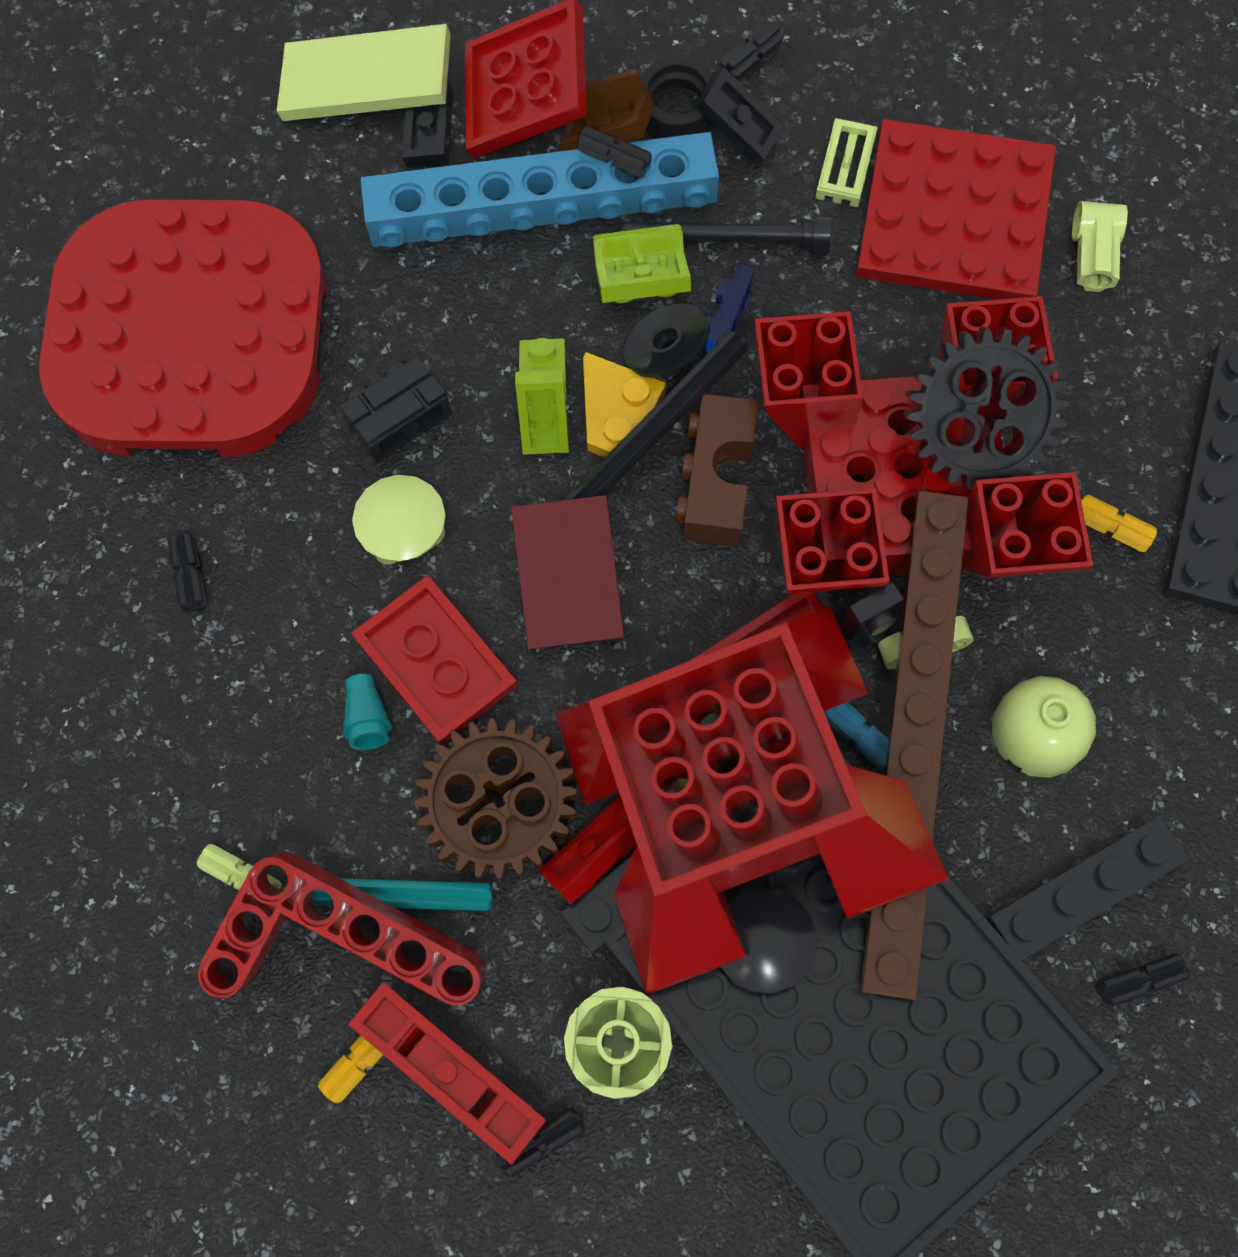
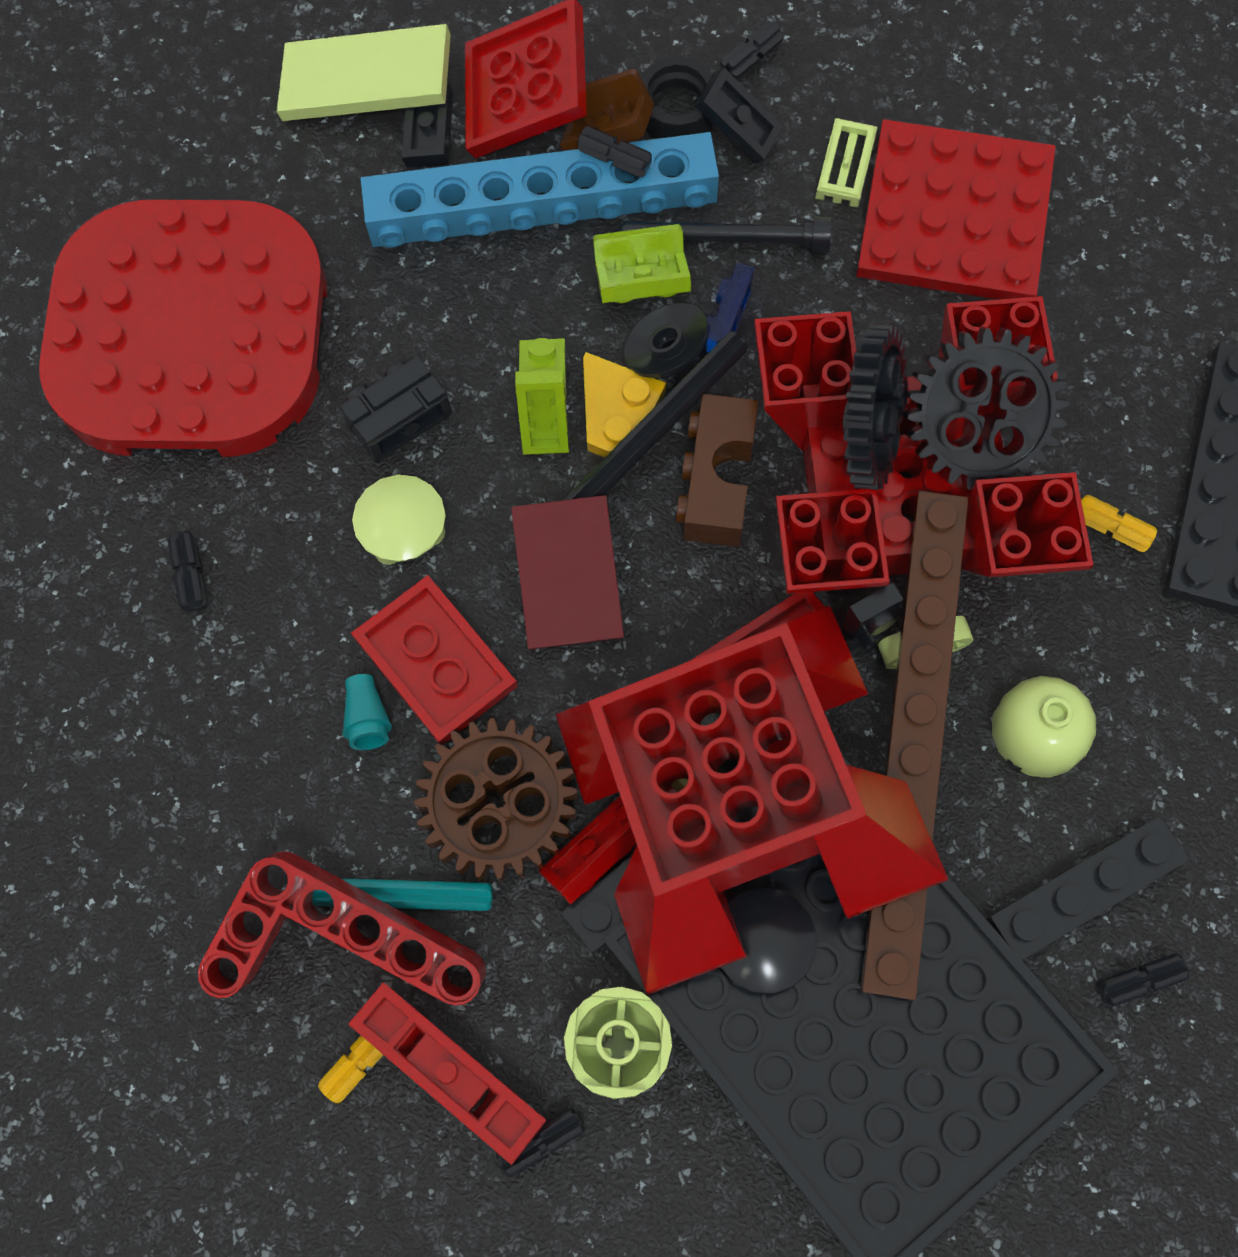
yellowish green piece [196,844,282,890] -> none
dark azure piece [824,702,889,770] -> none
yellowish green piece [1072,201,1128,292] -> none
none -> black gear [843,324,908,490]

